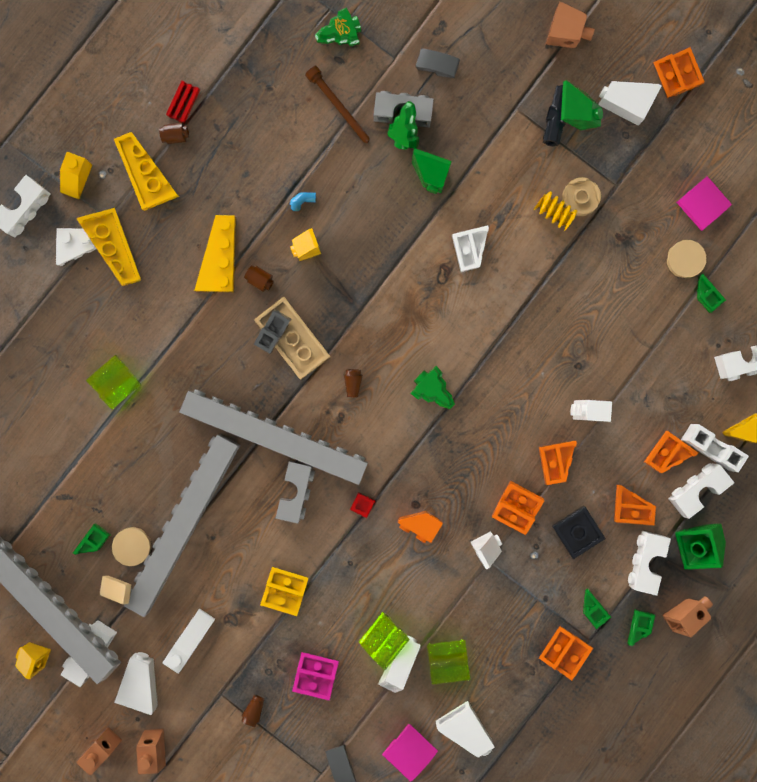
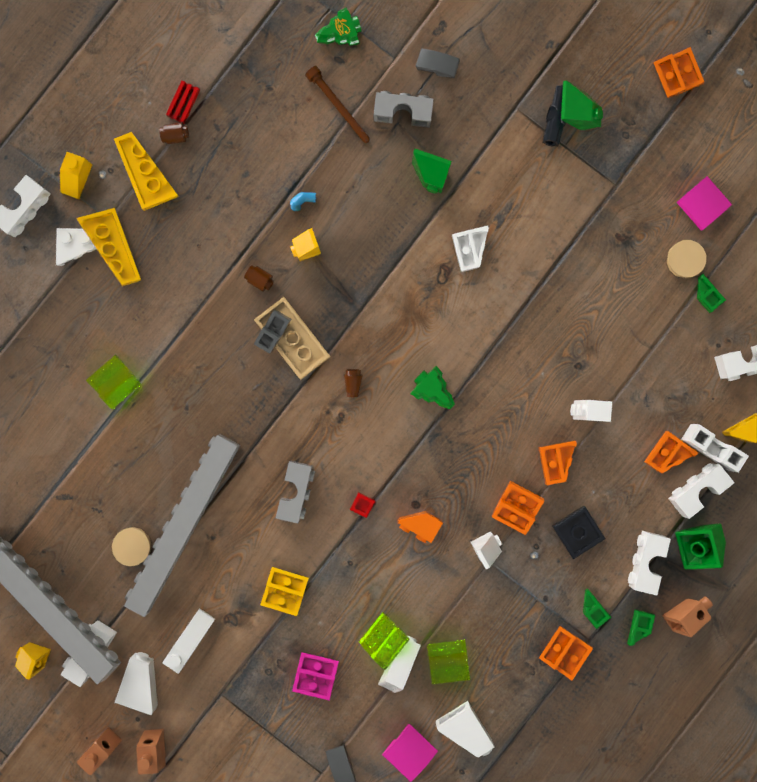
green tile [73,524,111,555] -> none
tan tile [100,576,131,604] -> none
light grey brick [179,389,368,485] -> none
yellow wing [194,215,236,292] -> none
reddish brown cone [241,695,265,727] -> none
green rock [387,101,419,150] -> none
yellow piece [533,191,577,231] -> none
nougat torso [546,1,595,48] -> none
tan tile [562,178,601,216] -> none
white slope [599,81,661,126] -> none
orange wing [614,485,656,525] -> none

